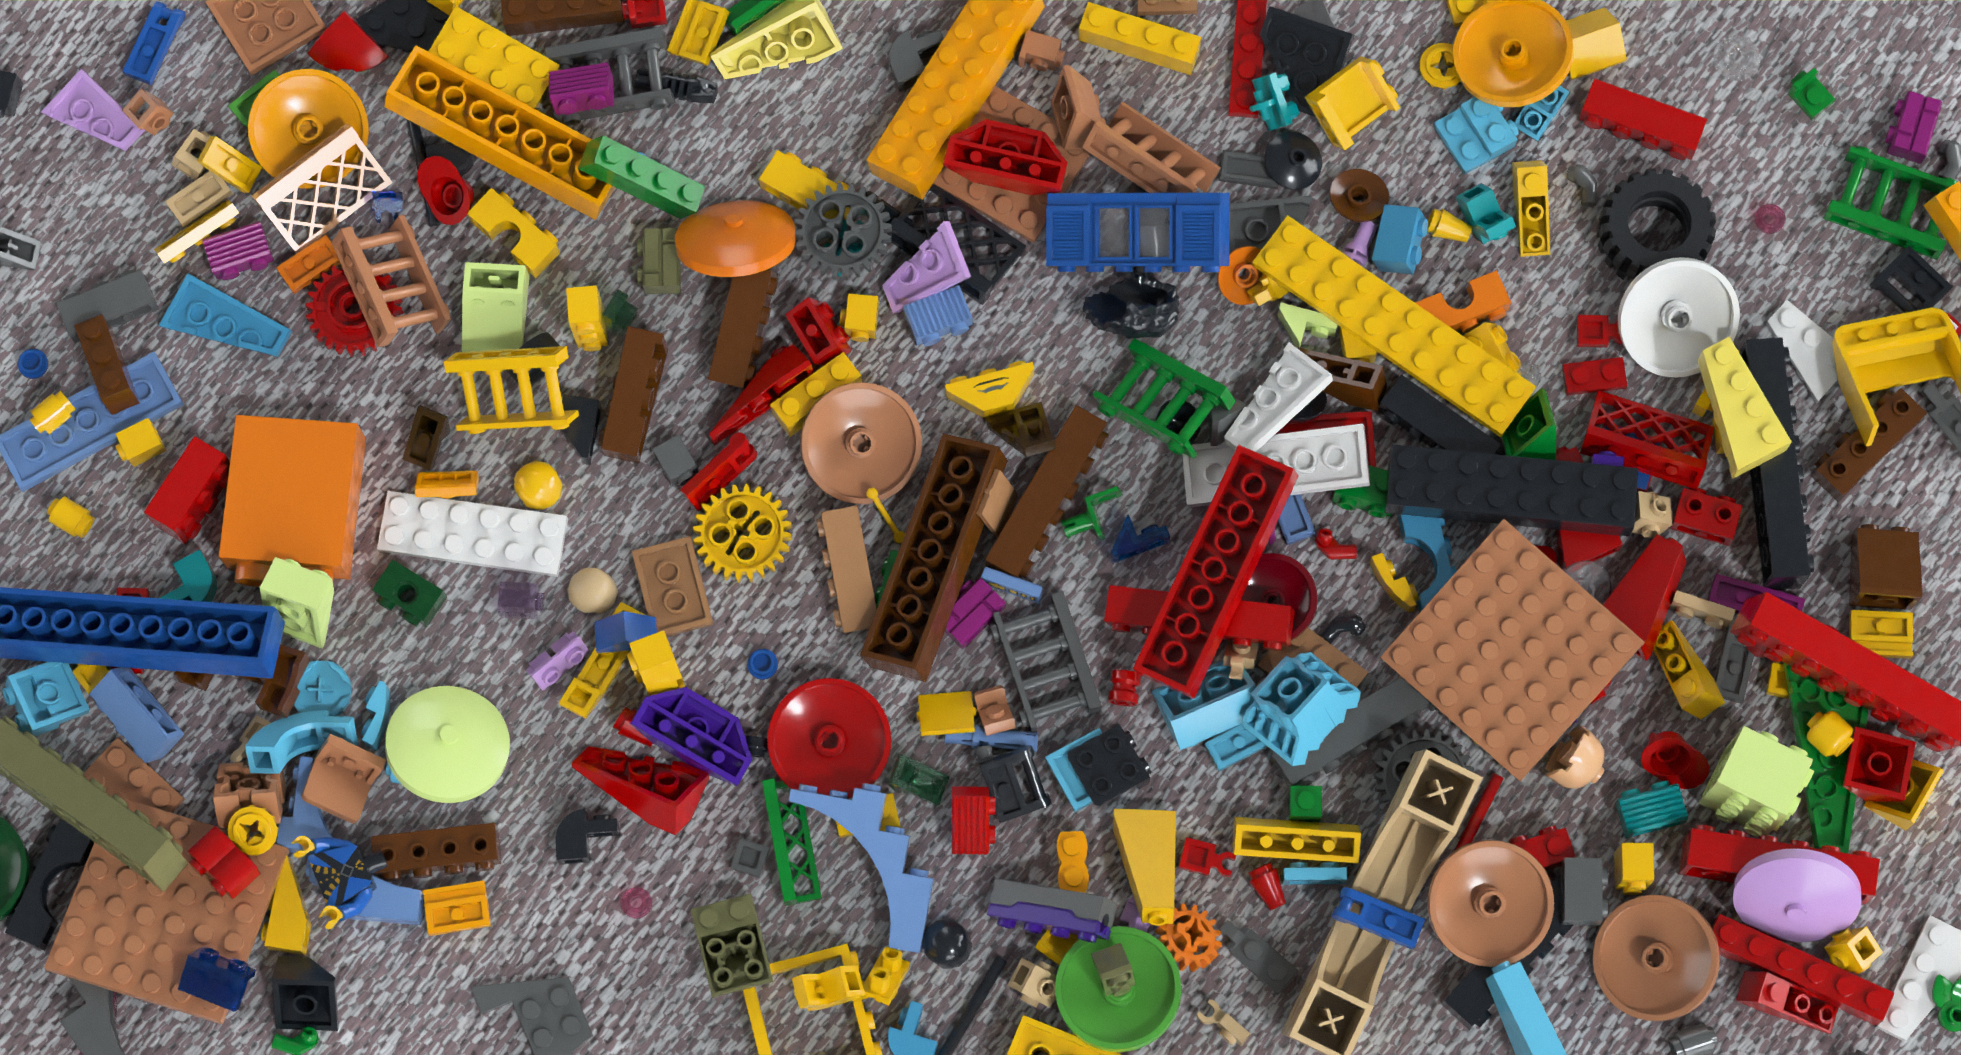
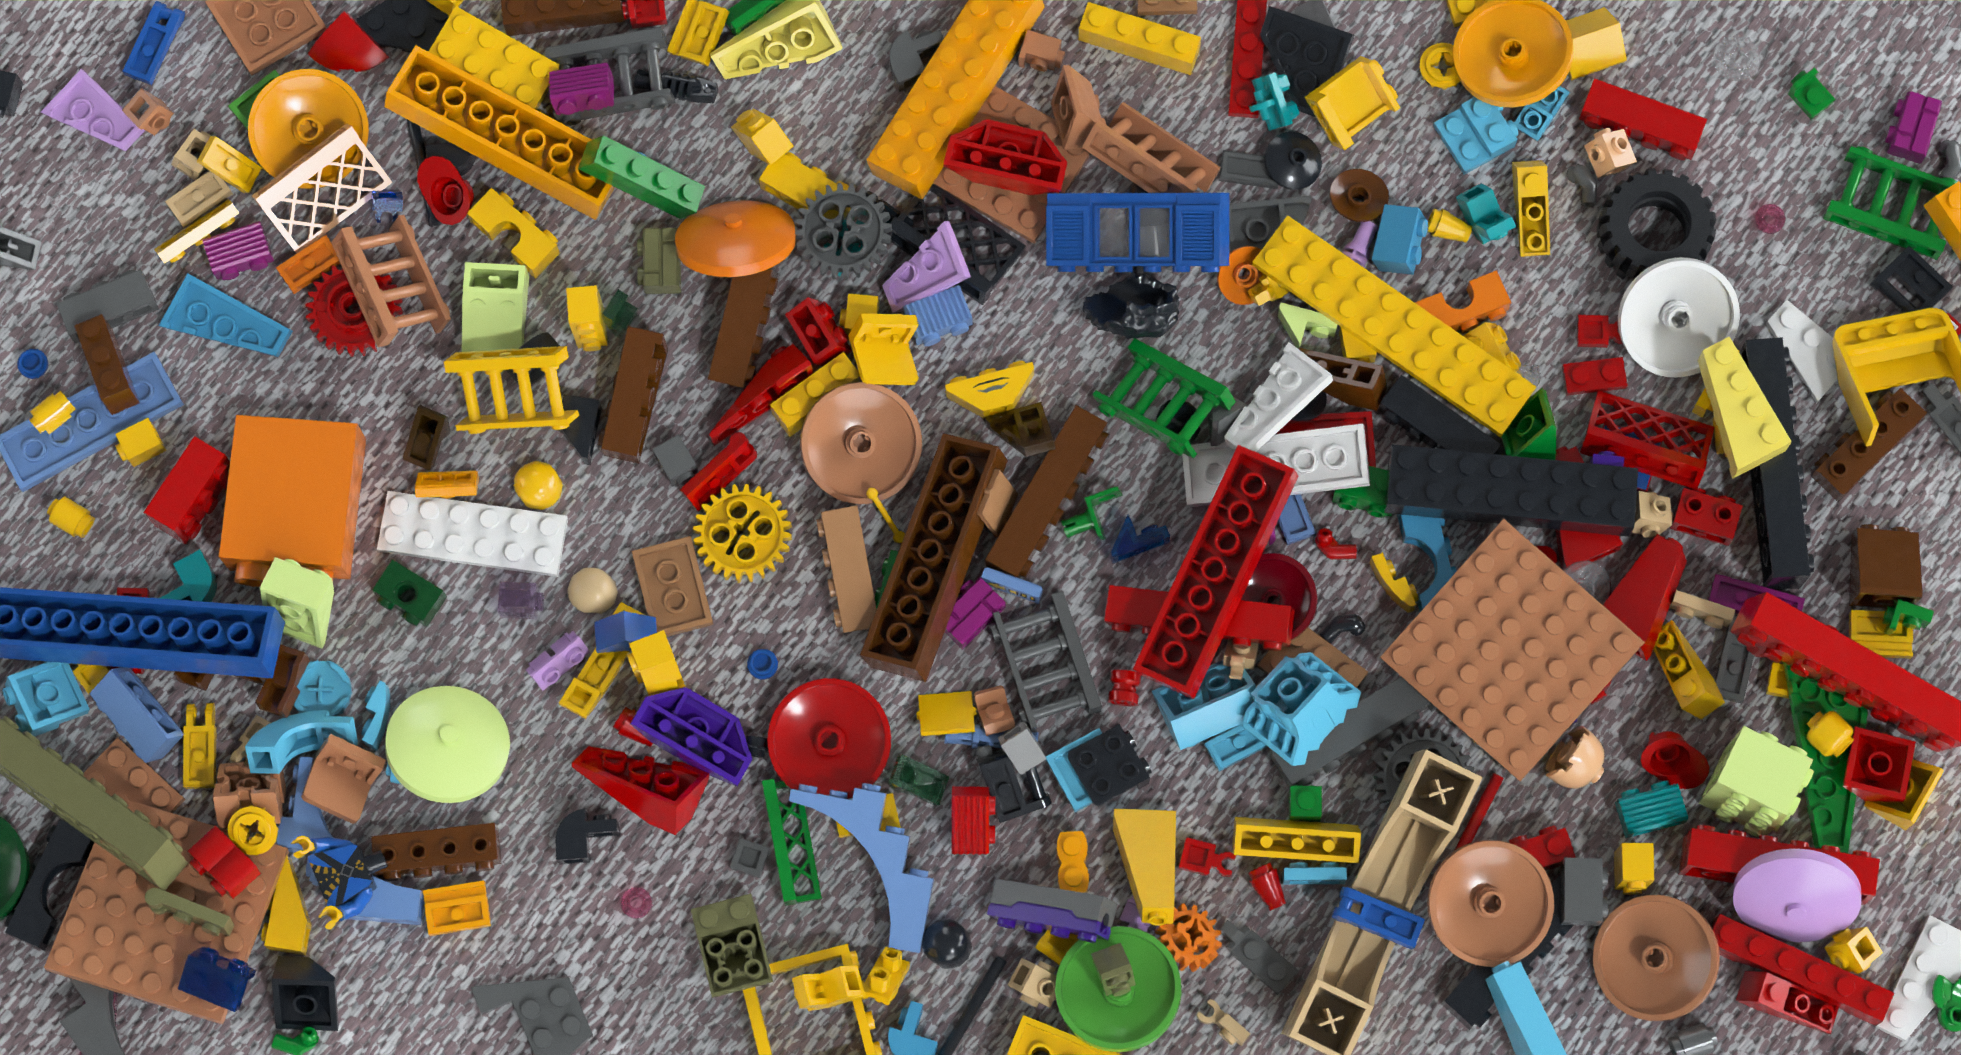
none -> olive plate [145,888,235,936]
none -> yellow hinge [183,703,217,789]
none -> yellow brick [731,108,794,165]
none -> yellow bracket [848,313,919,385]
none -> light grey panel [998,721,1047,774]
none -> light nougat brick [1584,128,1637,178]
none -> green bracket [1882,599,1934,635]

